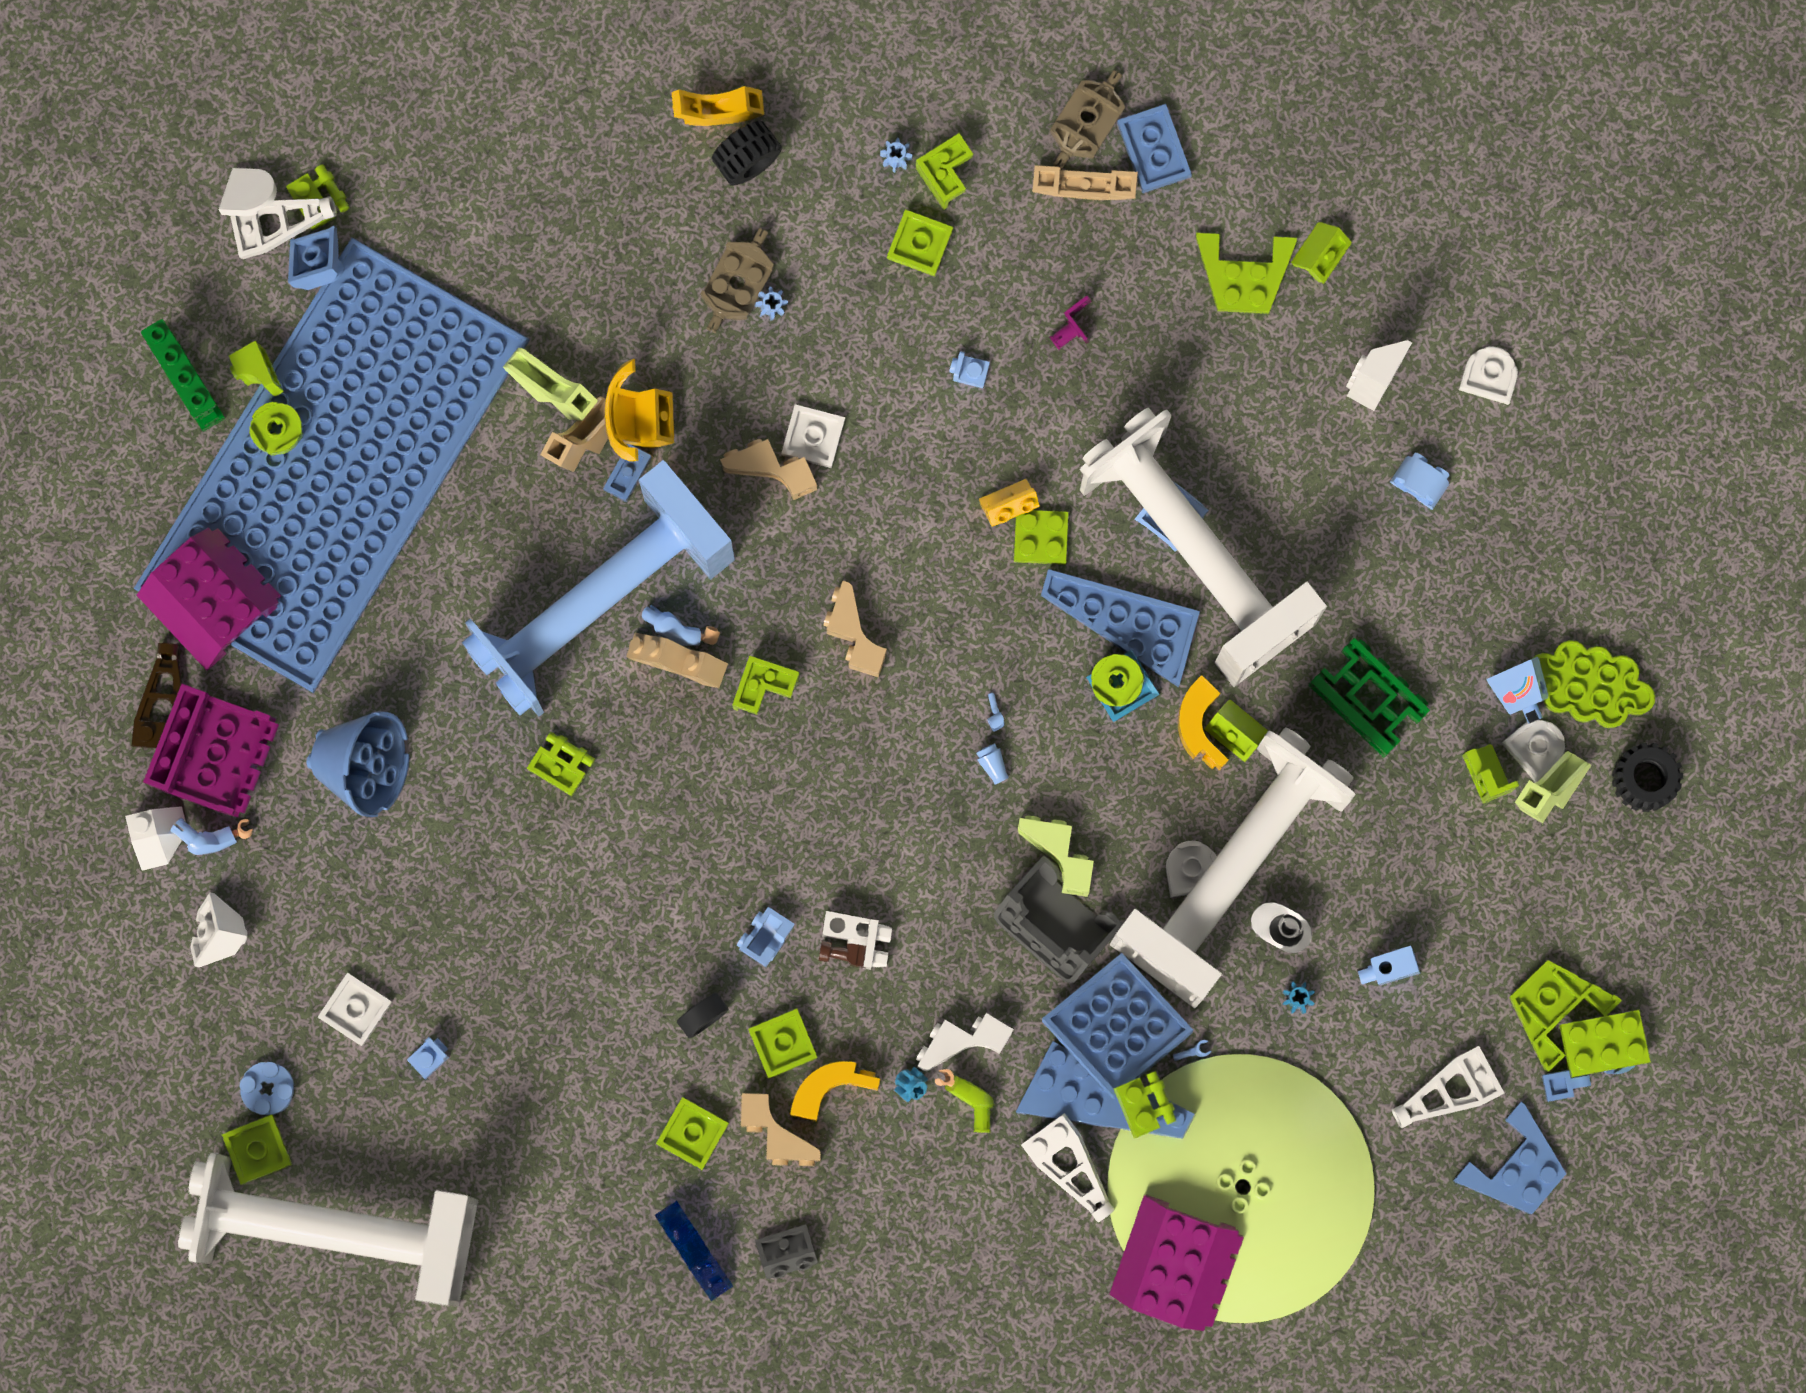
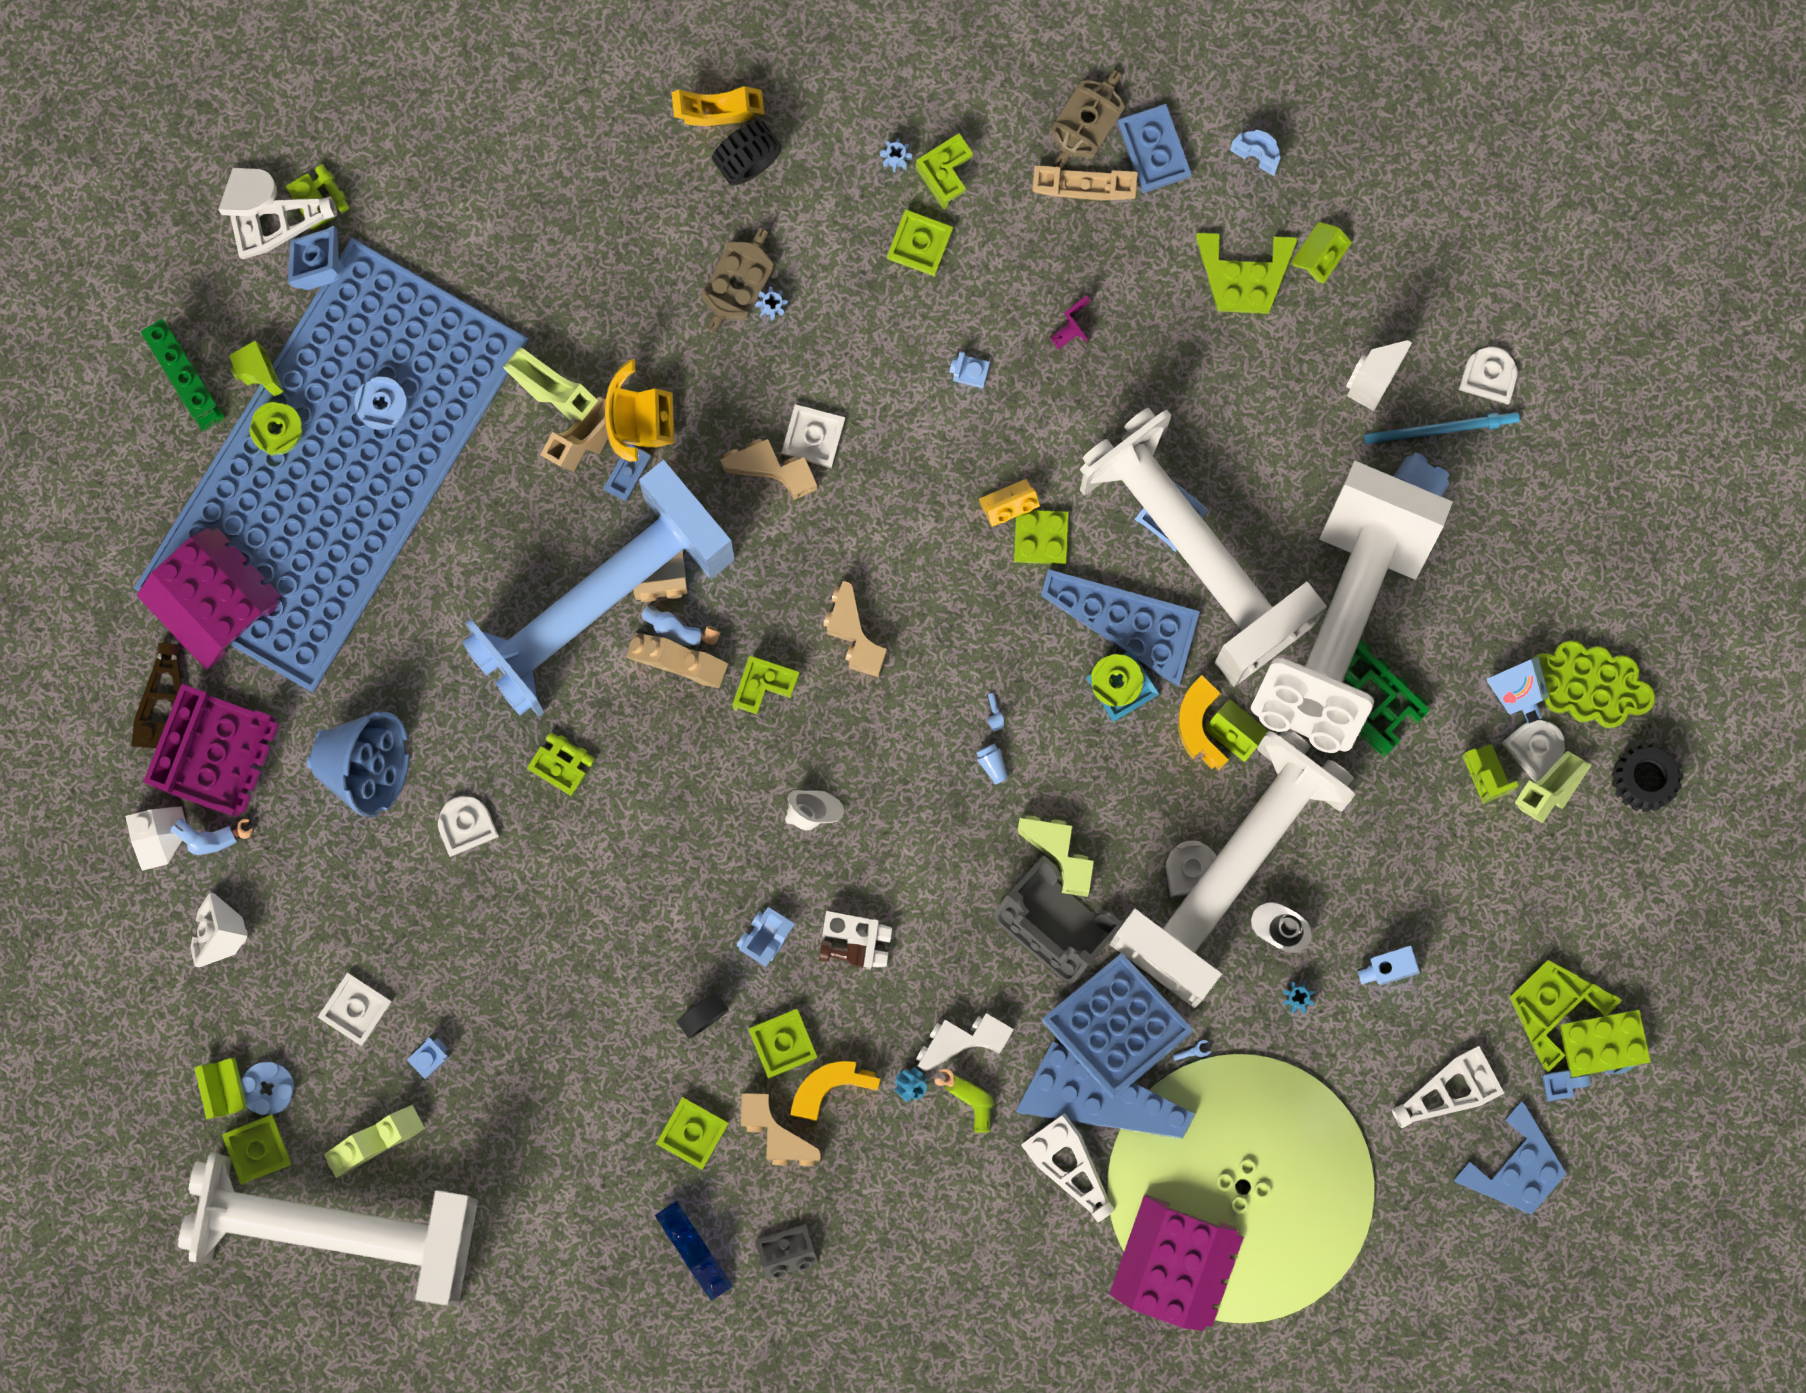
lime plate [1113,1071,1177,1138] -> none
none -> lime panel [194,1058,247,1119]
none -> yellowish green arch [324,1105,425,1178]
none -> light blue plate [354,377,408,430]
none -> white tile [438,796,499,857]
none -> tan bracket [633,550,688,602]
none -> white piece [785,790,844,830]
none -> light blue cylinder [1230,130,1280,176]
none -> white piece [1251,461,1453,753]
none -> dark azure bar [1364,412,1520,445]

